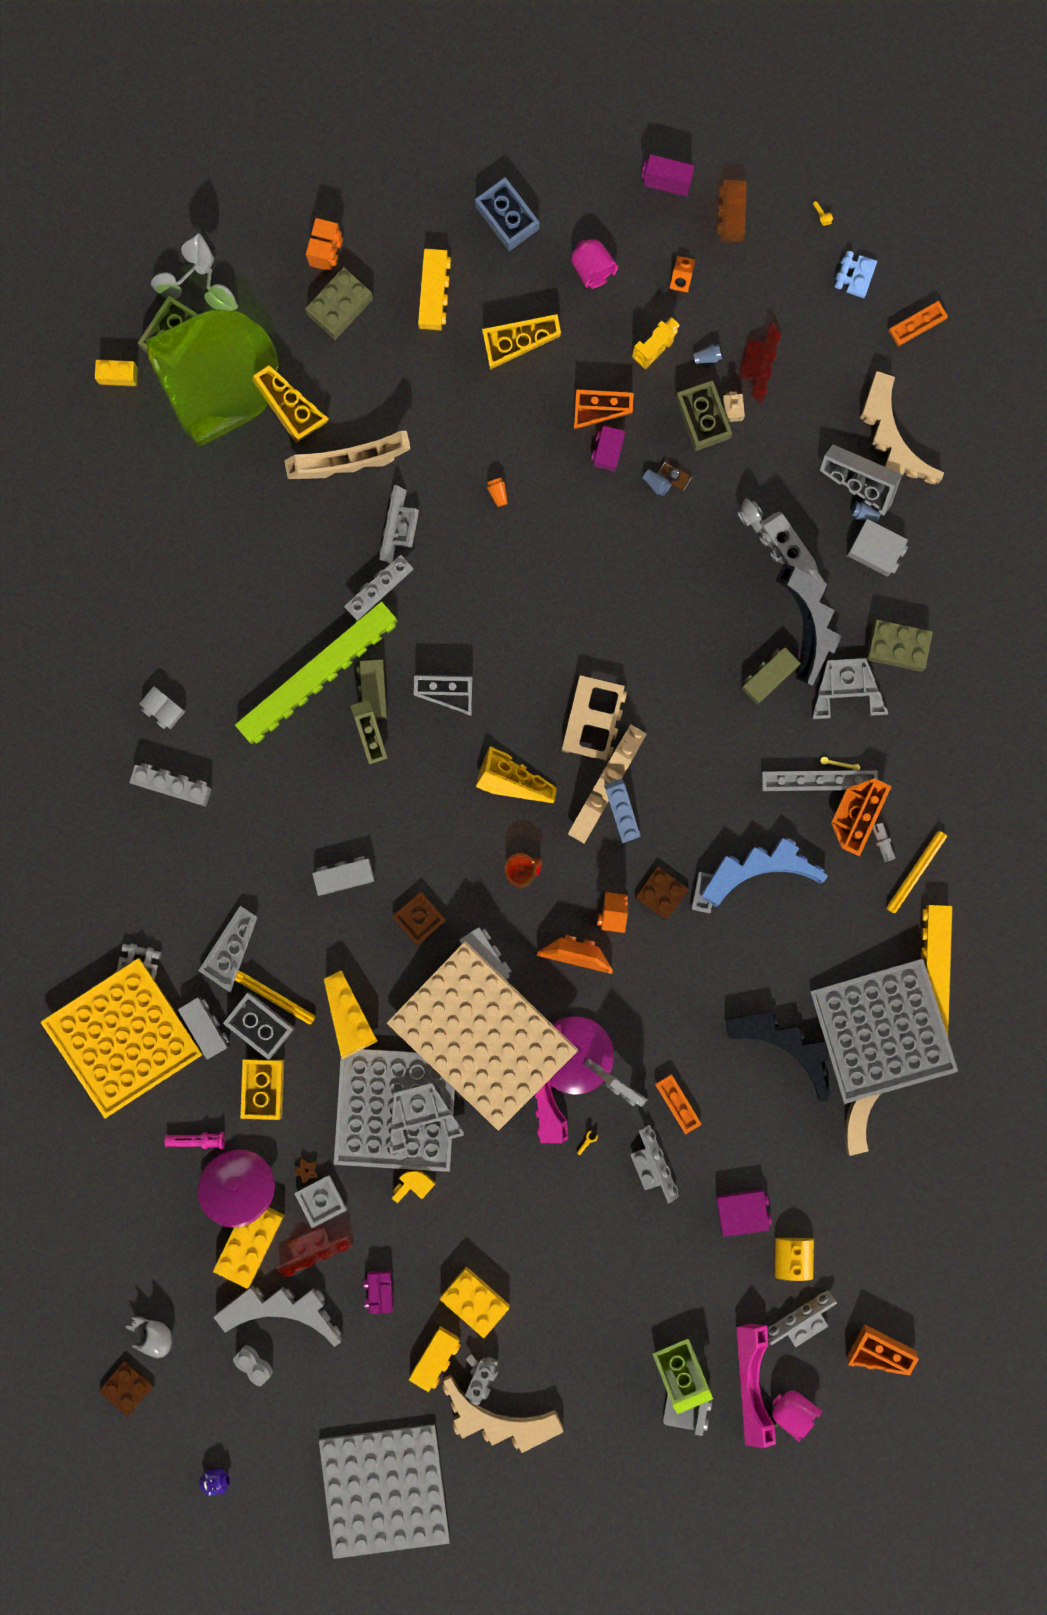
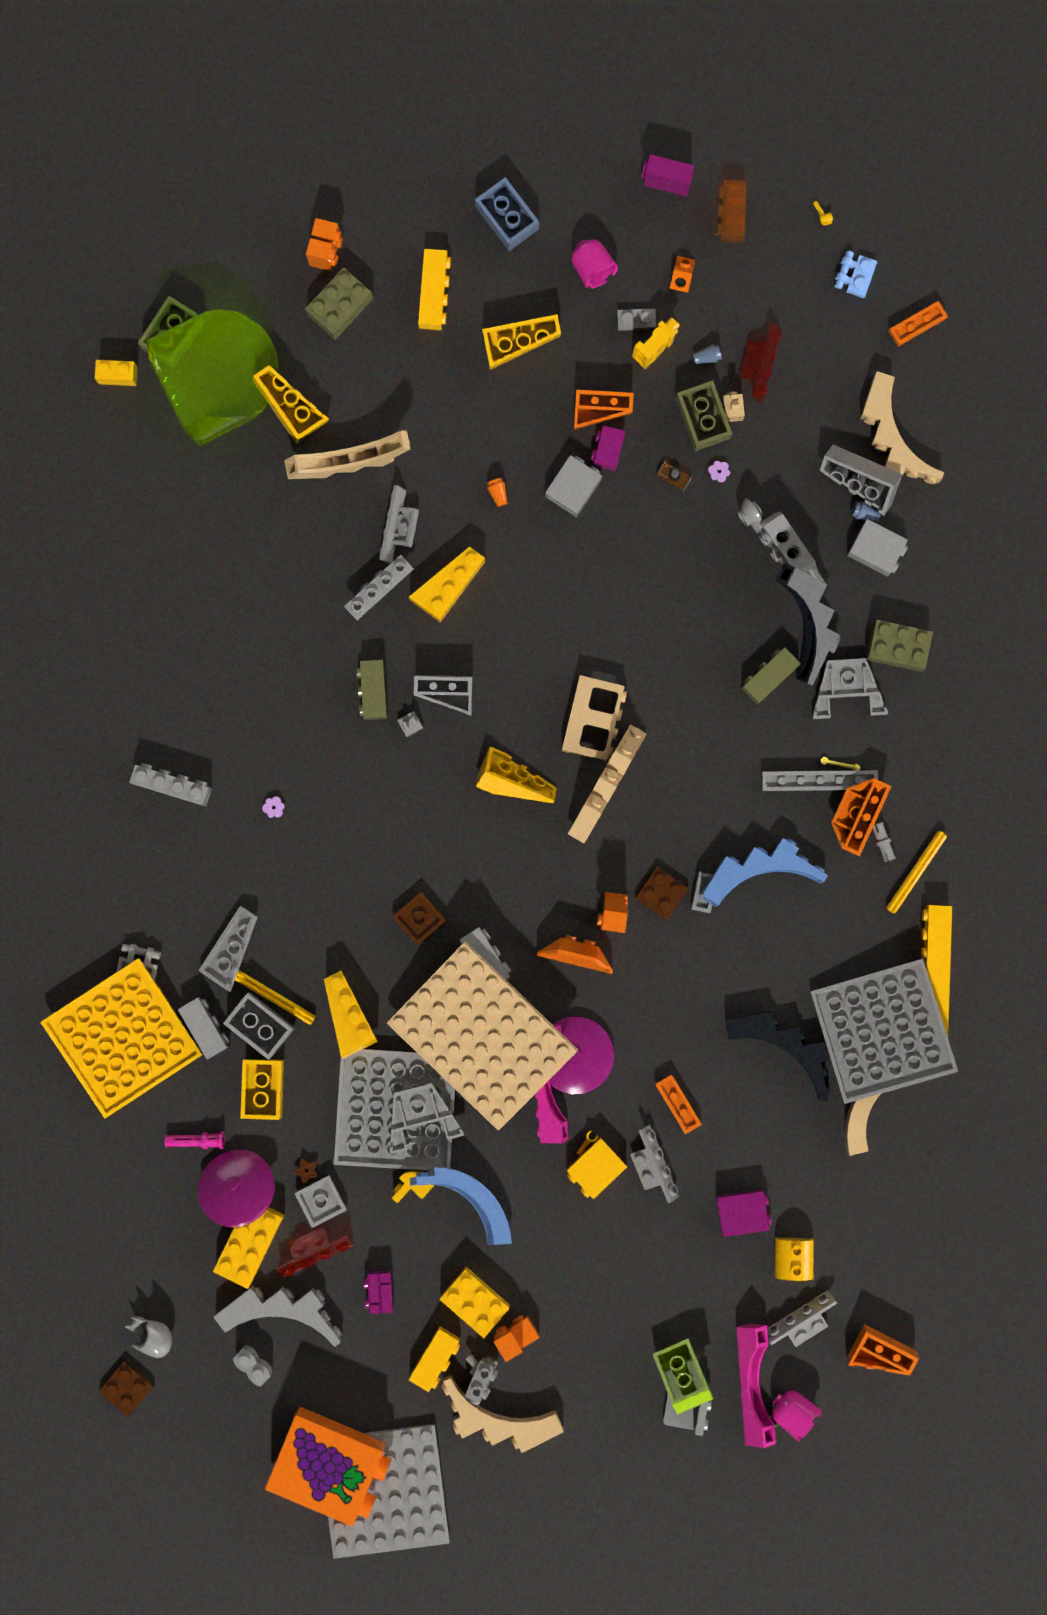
light grey brick [139,686,185,729] -> none
light grey plant [151,233,238,311] -> none
dark purple head [199,1468,230,1496] -> none
lime brick [235,601,397,744] -> none
light grey brick [312,856,375,896] -> none
olive brick [350,700,387,764] -> none
clear orange piece [504,853,543,888] -> none
light grey wing [584,1058,648,1107] -> none
sand blue plate [604,778,641,843] -> none
sand blue cone [643,469,672,496] -> none
none -> lavender plant [262,797,285,818]
none -> orange brick [265,1407,392,1527]
none -> light grey tile [397,711,423,737]
none -> yellow wedge [409,547,485,623]
none -> medium blue arch [410,1168,512,1245]
none -> orange brick [494,1314,539,1362]
none -> light grey brick [545,455,602,517]
none -> yellow brick [566,1137,627,1199]
none -> light grey plate [617,309,656,331]
none -> lavender plant [708,461,730,482]

